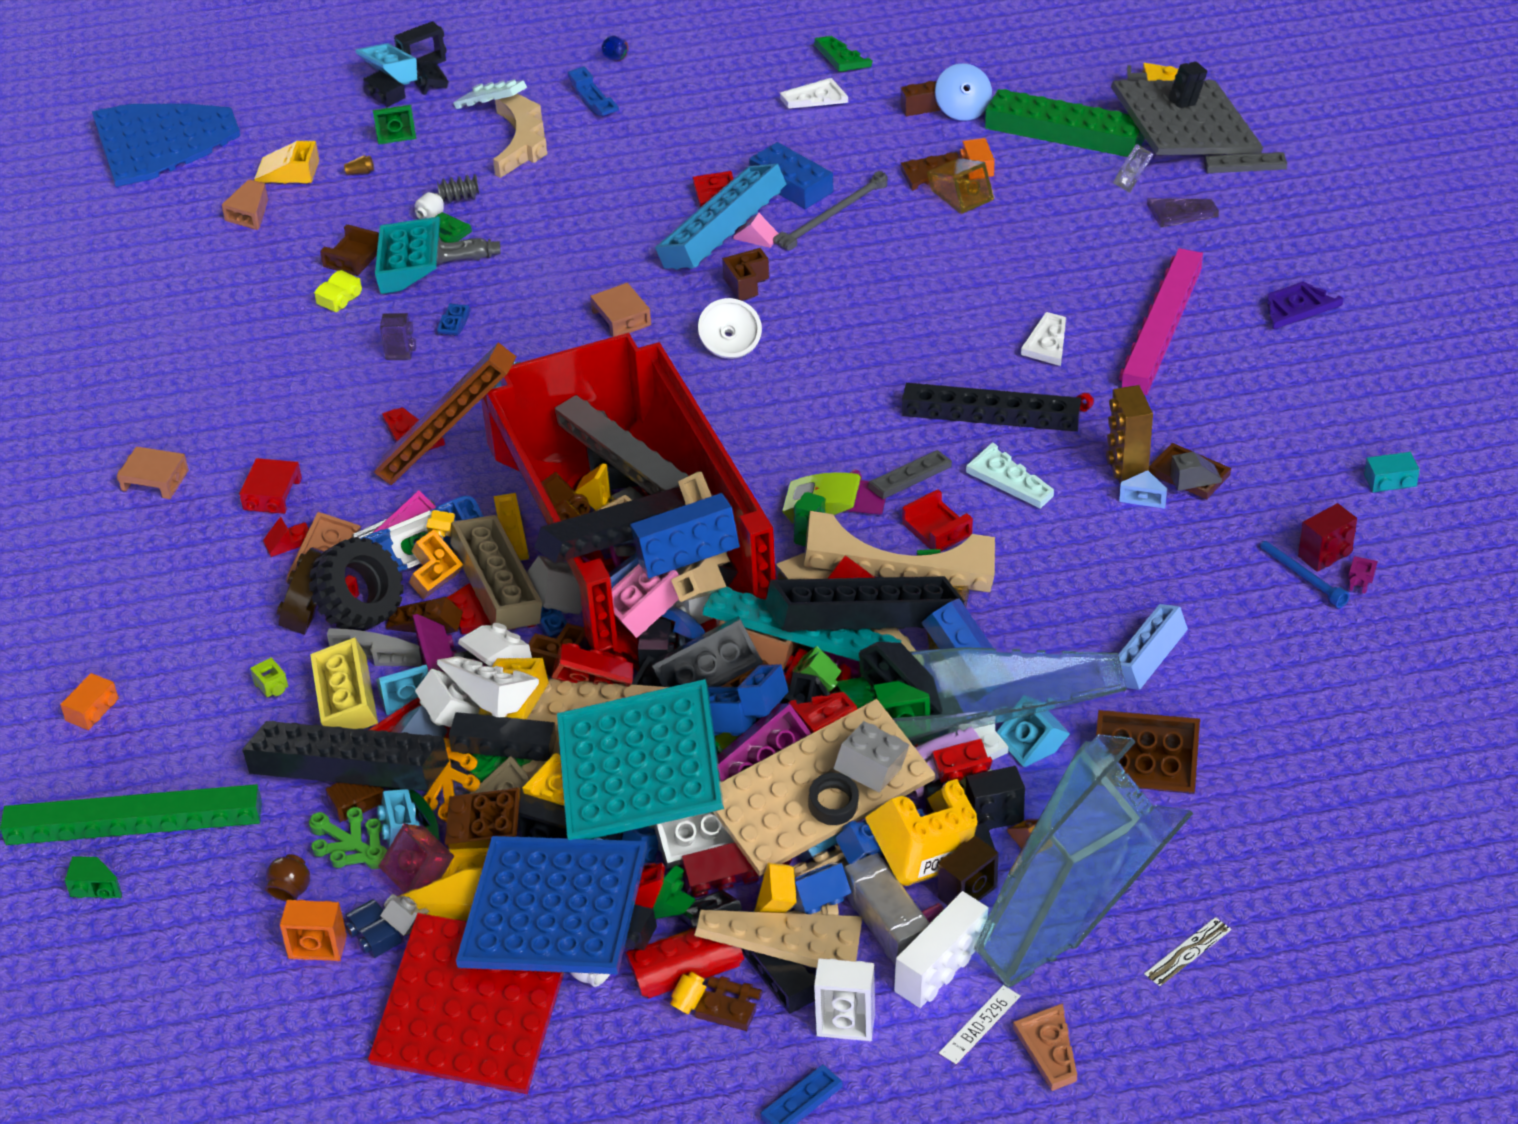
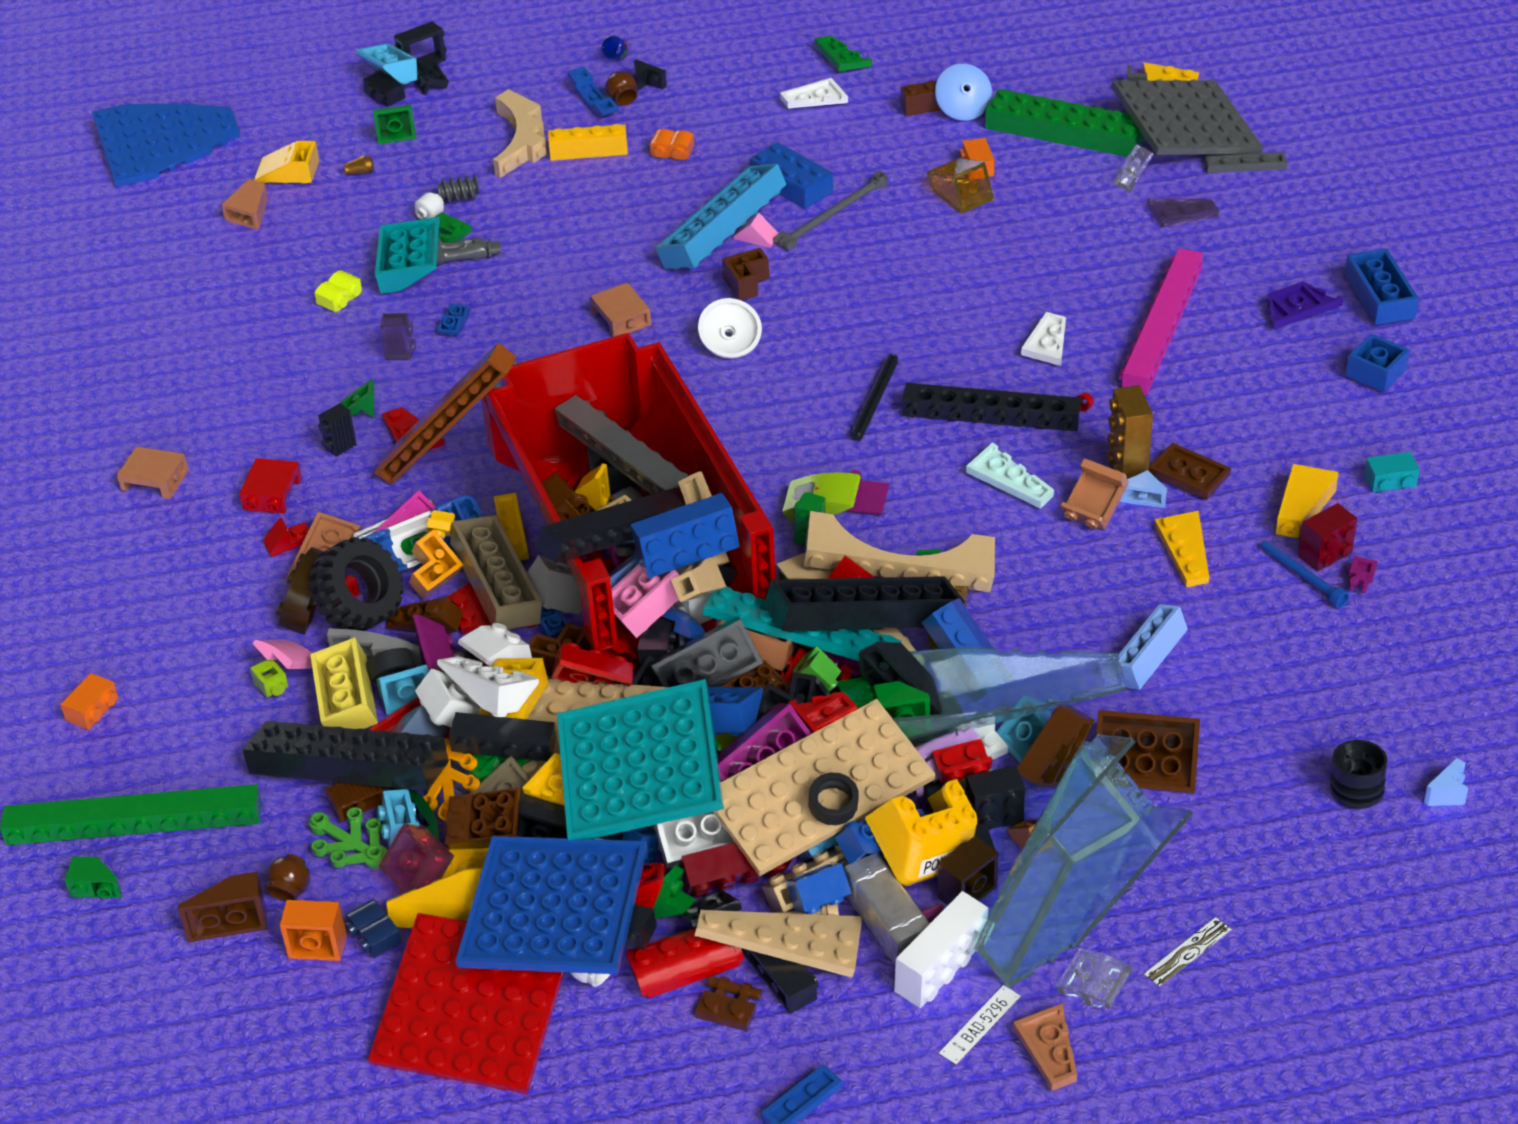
reddish brown panel [320,224,379,276] -> none
light grey brick [380,894,429,935] -> none
light aqua wing [453,79,527,109] -> none
yellow brick [670,971,707,1015] -> none
red wing [693,171,734,208] -> none
blue brick [737,664,789,718] -> none
yellow slope [754,863,797,913] -> none
white brick [814,959,875,1041] -> none
light grey brick [833,721,910,793] -> none
dark grey tile [868,450,952,499] -> none
reddish brown wing [901,152,963,191] -> none
red panel [902,489,973,551] -> none
black brick [1169,62,1207,108] -> none
dark grey slope [1170,452,1222,491] -> none
none -> reddish brown slope [178,872,267,943]
none -> bright pink slope [253,639,312,669]
none -> black brick [318,403,357,456]
none -> green slope [340,379,375,418]
none -> black tyre [367,648,416,684]
none -> yellow brick [548,124,628,161]
none -> reddish brown piece [605,71,638,106]
none -> black slope [634,59,667,90]
none -> orange brick [650,129,695,160]
none -> black axle [851,354,898,441]
none -> reddish brown wedge [1017,704,1095,787]
none -> clear slope [1056,948,1132,1009]
none -> nougat panel [1060,458,1129,530]
none -> yellow wing [1154,511,1209,587]
none -> yellow slope [1276,464,1339,539]
none -> black wheel [1330,740,1388,809]
none -> blue brick [1344,248,1419,325]
none -> blue brick [1346,333,1410,392]
none -> light blue slope [1424,758,1468,806]

